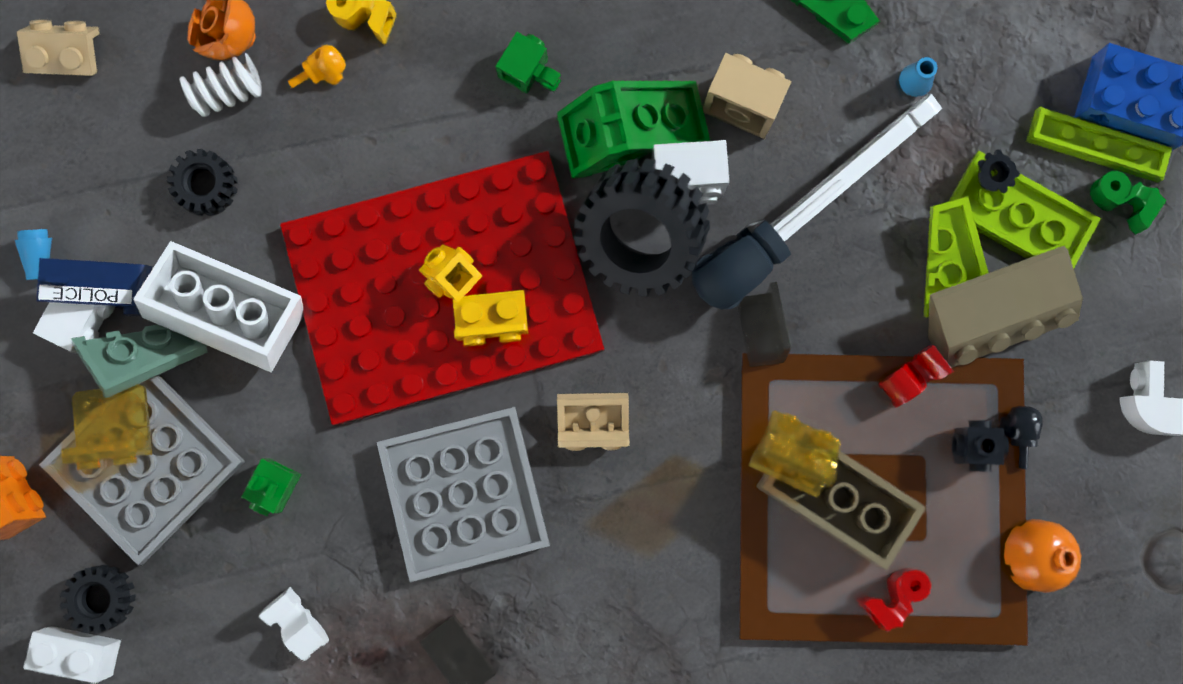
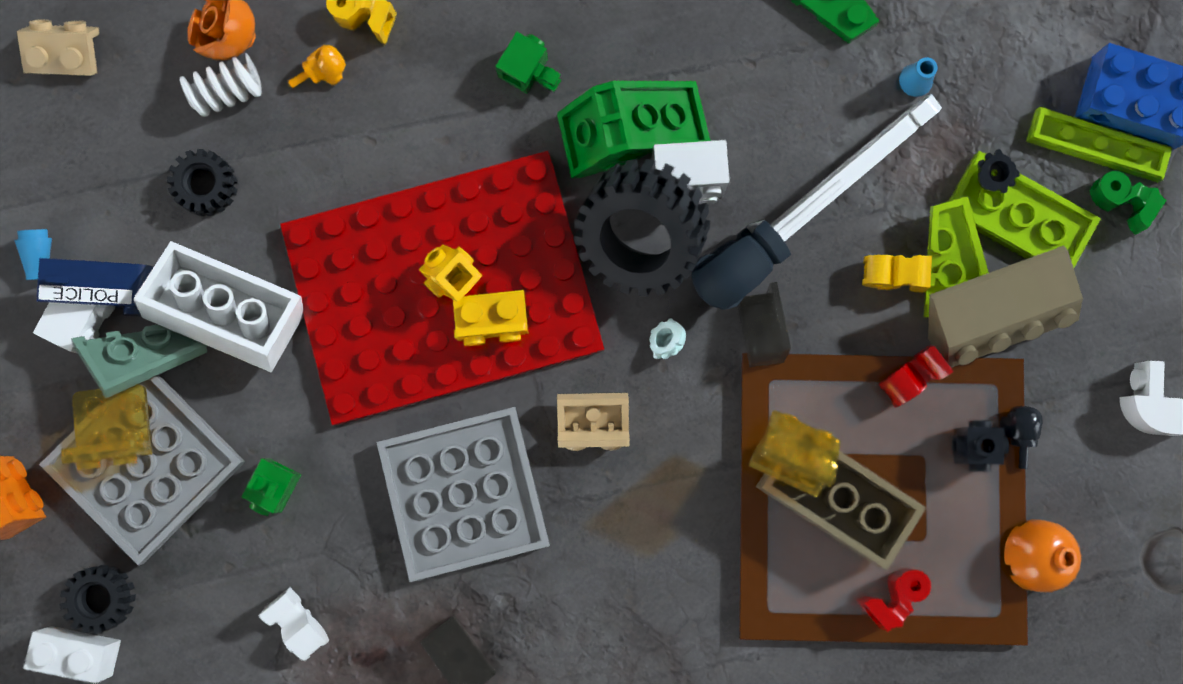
tan brick [703,53,792,139] -> none
none -> light aqua animal [649,318,686,359]
none -> yellow leg [862,255,932,293]

